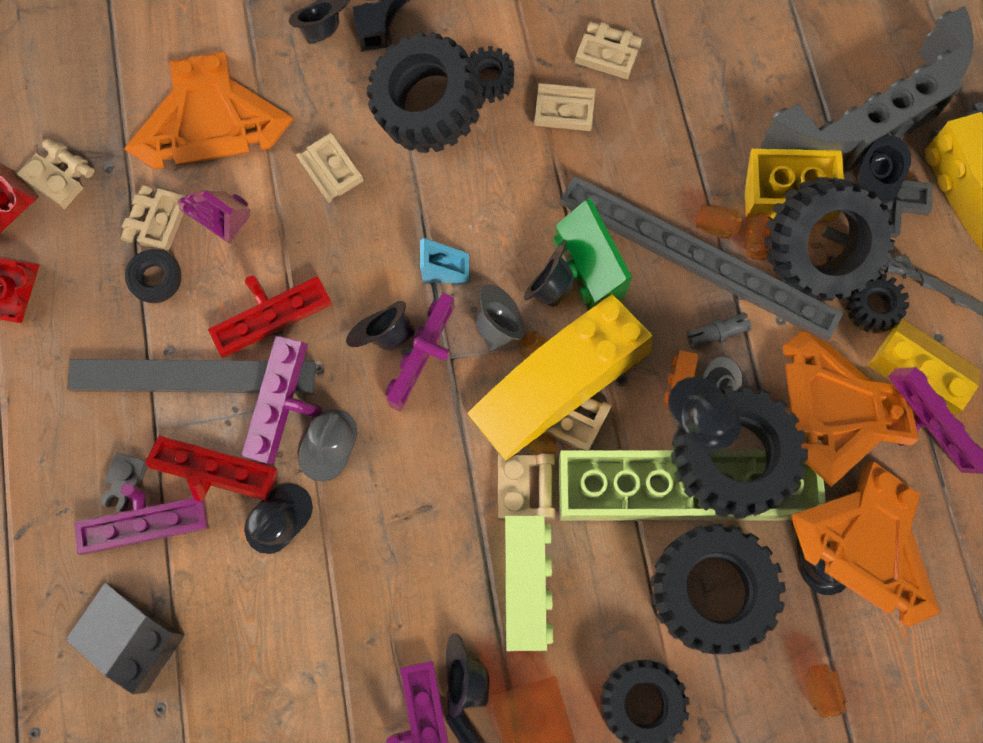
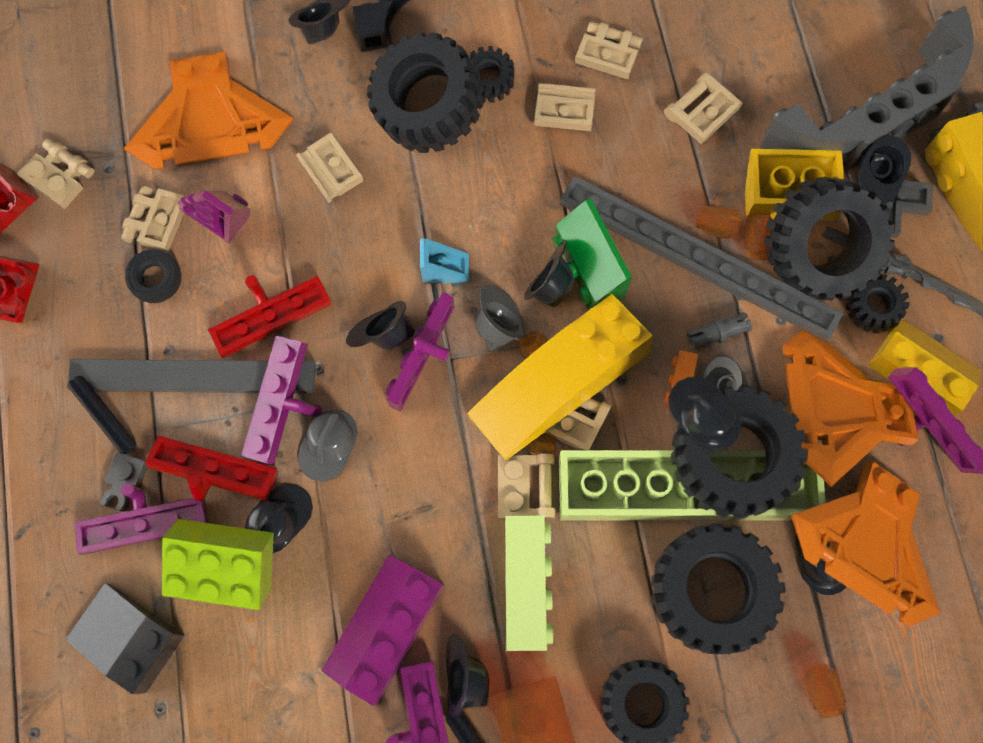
none -> black axle [67,375,136,454]
none -> lime brick [162,519,274,610]
none -> magenta slope [321,555,444,706]
none -> tan plate [664,73,742,144]

